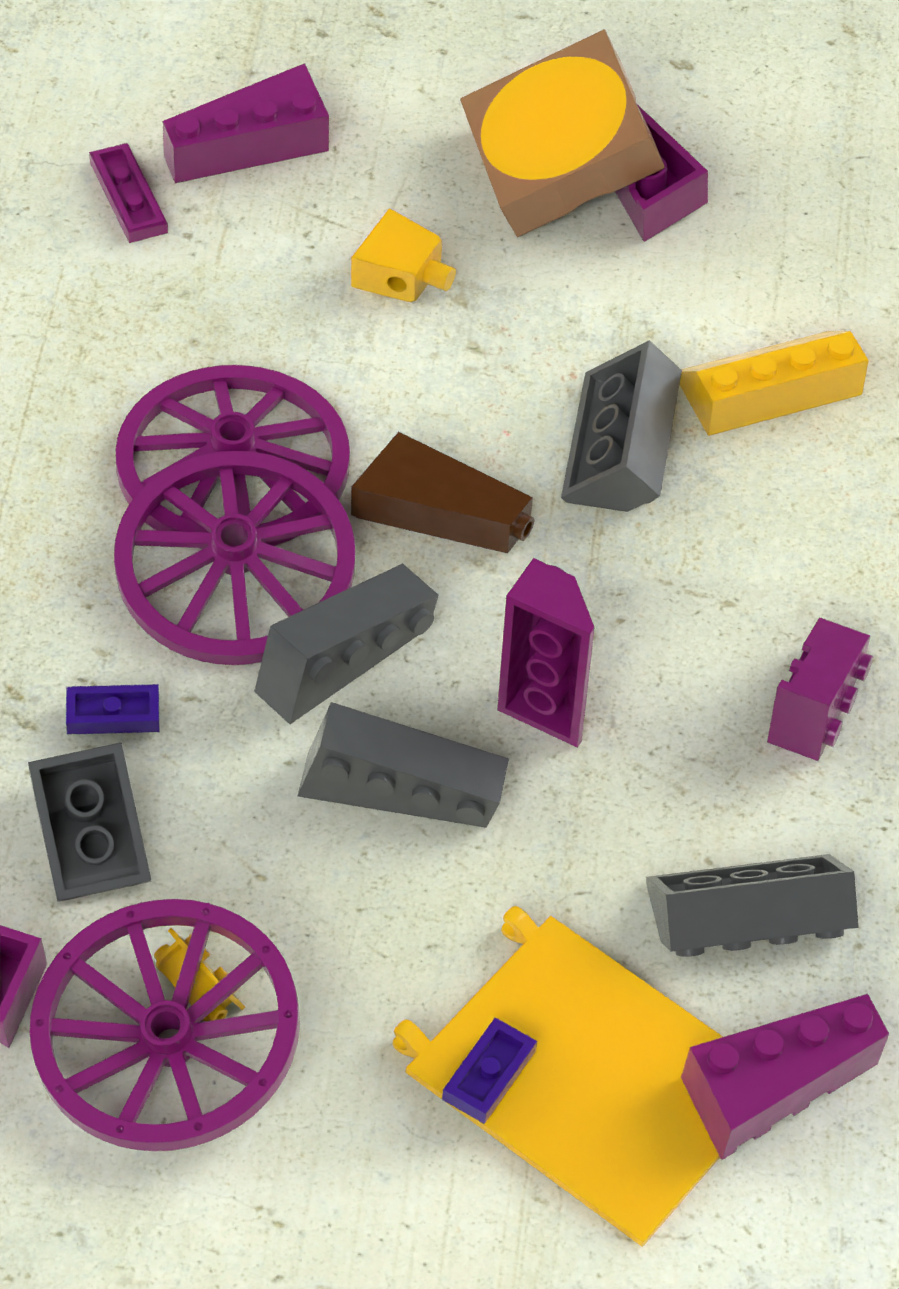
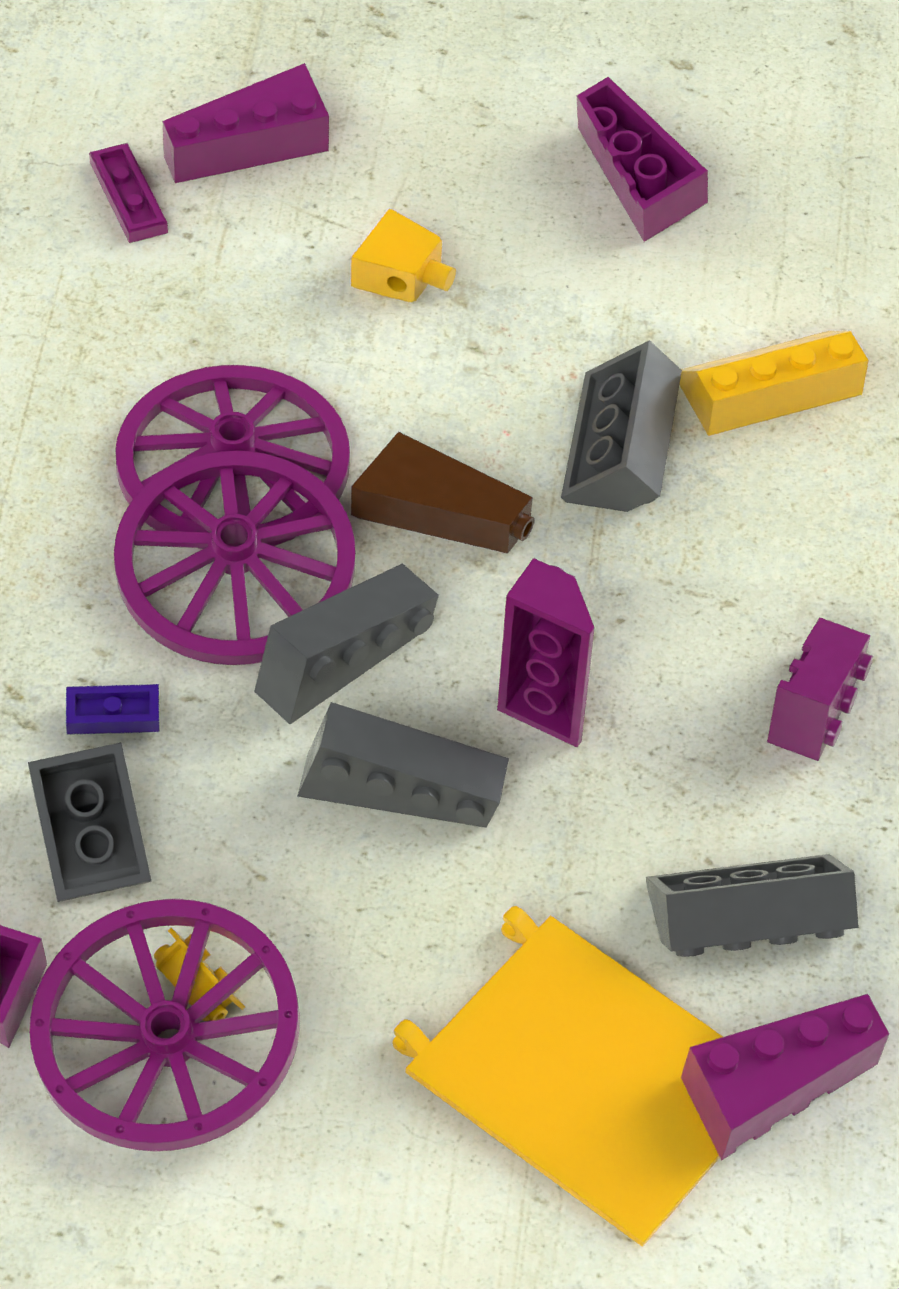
dark purple plate [442,1018,537,1124] -> none
tile [460,29,665,238] -> none

